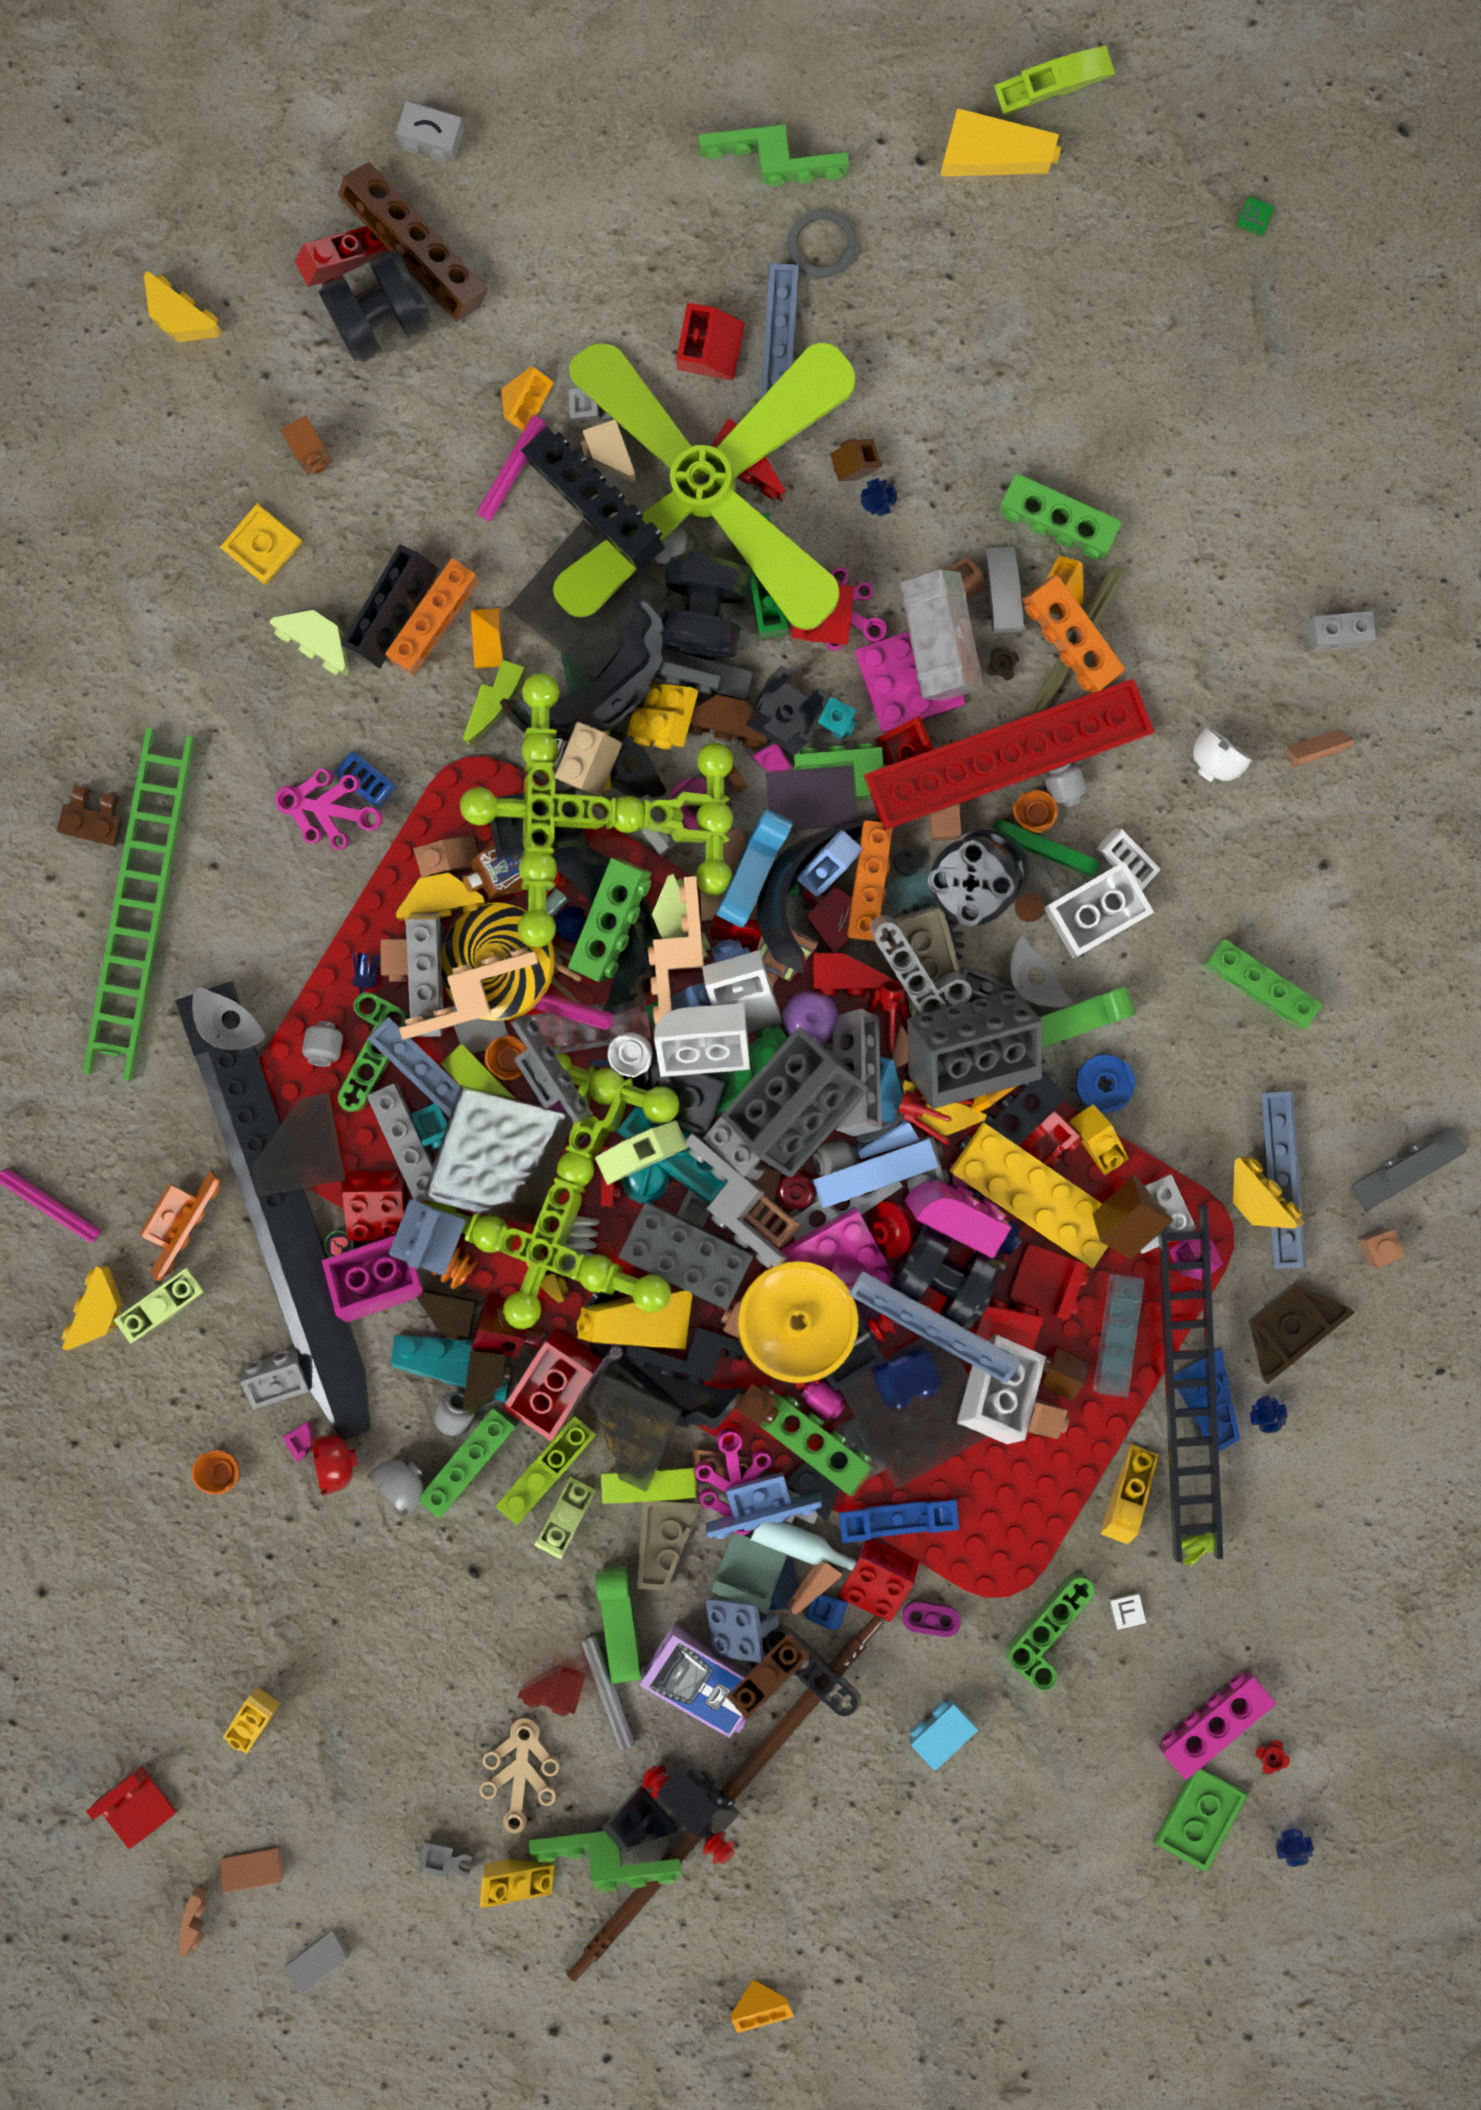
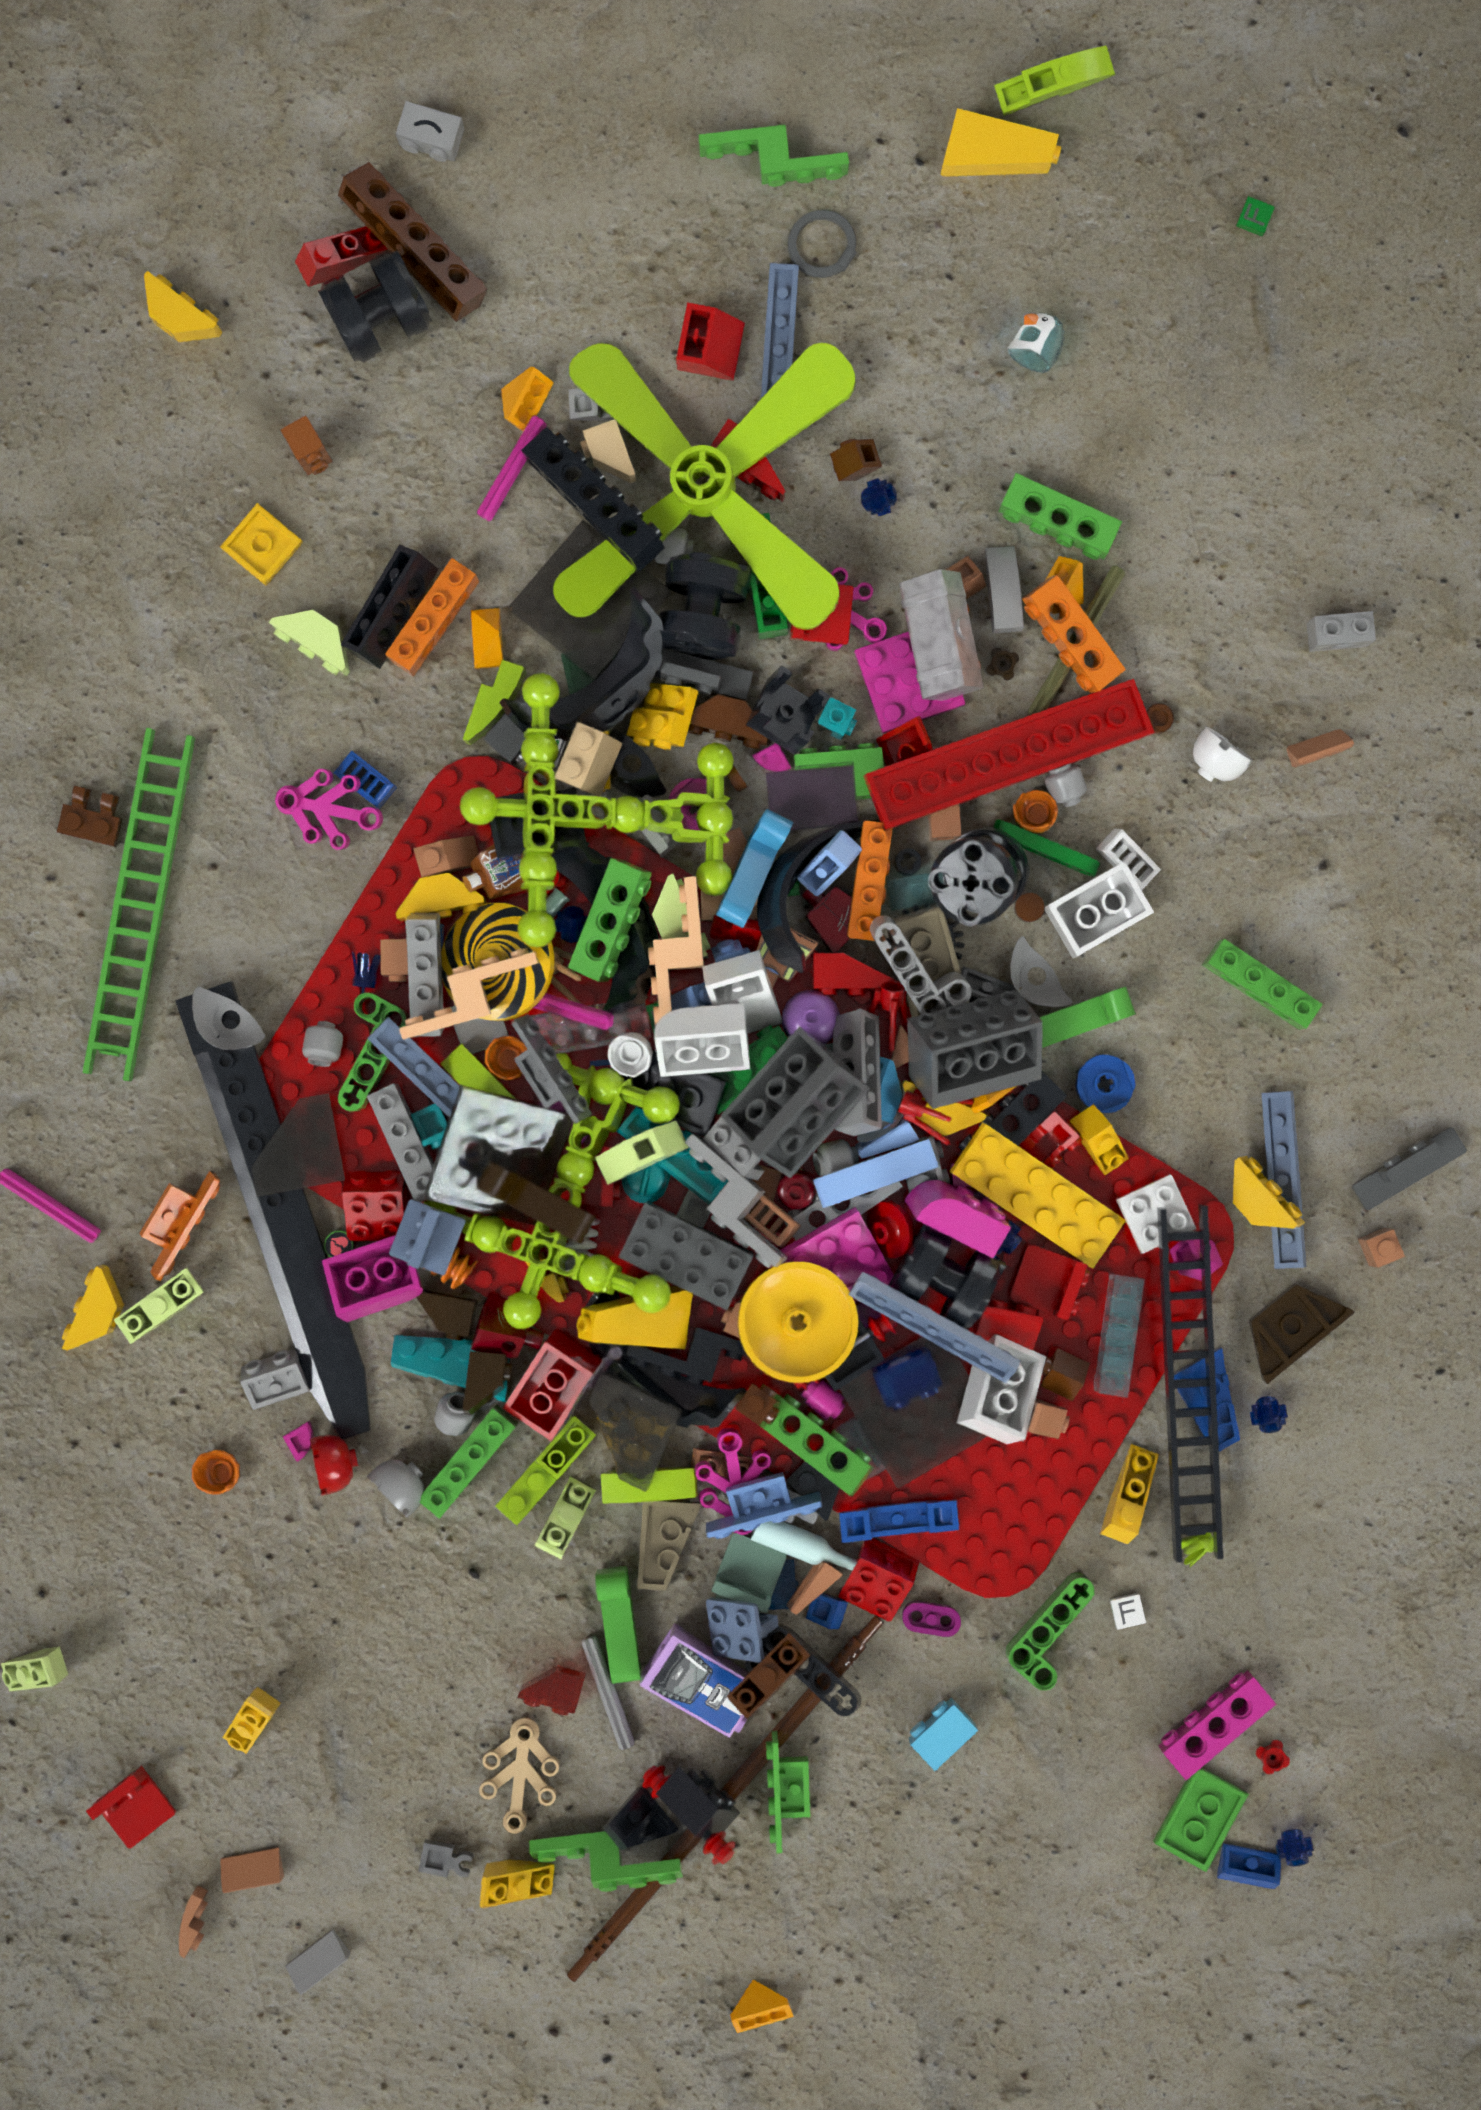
reddish brown slope [1092,1175,1174,1259] -> none
none -> yellowish green slope [1,1647,68,1691]
none -> dark brown beam [475,1161,596,1244]
none -> dark grey slope [484,695,525,766]
none -> bright green bracket [766,1731,810,1854]
none -> clear light blue piece [1007,312,1065,373]
none -> reddish brown tile [1146,703,1174,734]
none -> blue slope [1217,1843,1281,1889]

